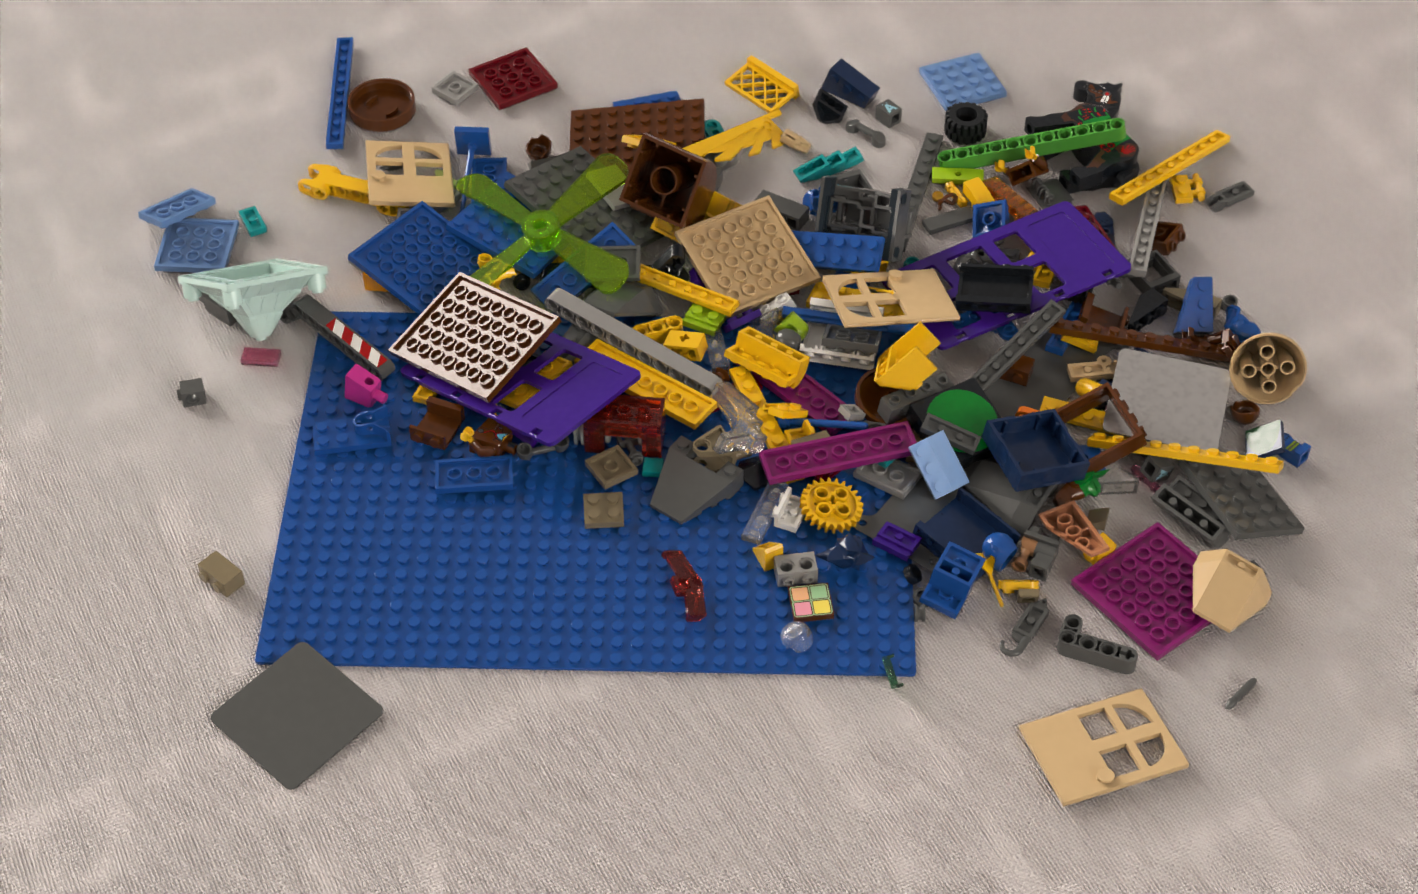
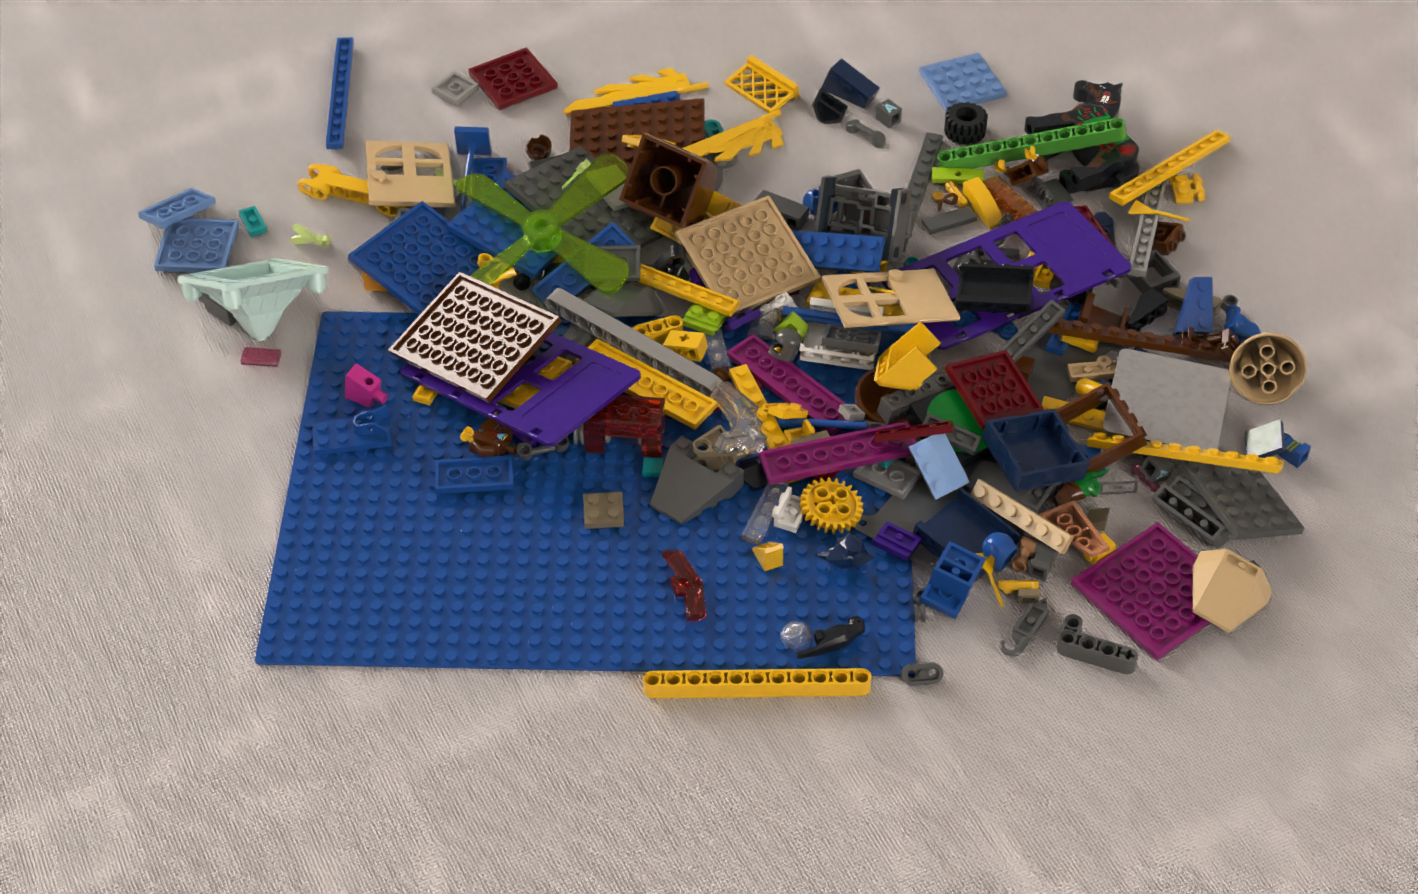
dark grey brick [177,378,207,408] -> none
dark tan brick [197,551,245,597] -> none
dark grey piece [211,642,383,790] -> none
dark grey beam [280,294,395,381] -> none
reddish brown piece [348,78,416,132] -> none
reddish brown panel [409,396,465,450] -> none
dark tan plate [585,445,638,490] -> none
dark grey hinge [616,433,644,466] -> none
yellow brick [724,326,810,389] -> none
light grey brick [774,551,818,587] -> none
tan hinge [780,128,812,154] -> none
tile [788,583,834,623] -> none
teal slope [793,146,864,183] -> none
clear green piece [882,654,904,689] -> none
black tile [903,564,922,585] -> none
blue slope [973,199,1010,238] -> none
tan door [1019,688,1189,807] -> none
dark grey hinge [1205,181,1255,212] -> none
dark grey piece [1225,678,1257,710] -> none
reddish brown hair [1230,400,1260,425] -> none
none -> yellowish green piece [290,224,331,248]
none -> yellowish green piece [562,158,591,189]
none -> yellow animal [564,68,709,116]
none -> yellow beam [643,668,872,699]
none -> black animal [797,616,865,659]
none -> dark red tile [874,420,954,443]
none -> dark grey plate [901,662,944,686]
none -> dark red plate [944,350,1045,430]
none -> tan plate [970,479,1074,554]
none -> yellow piece [1128,200,1190,222]

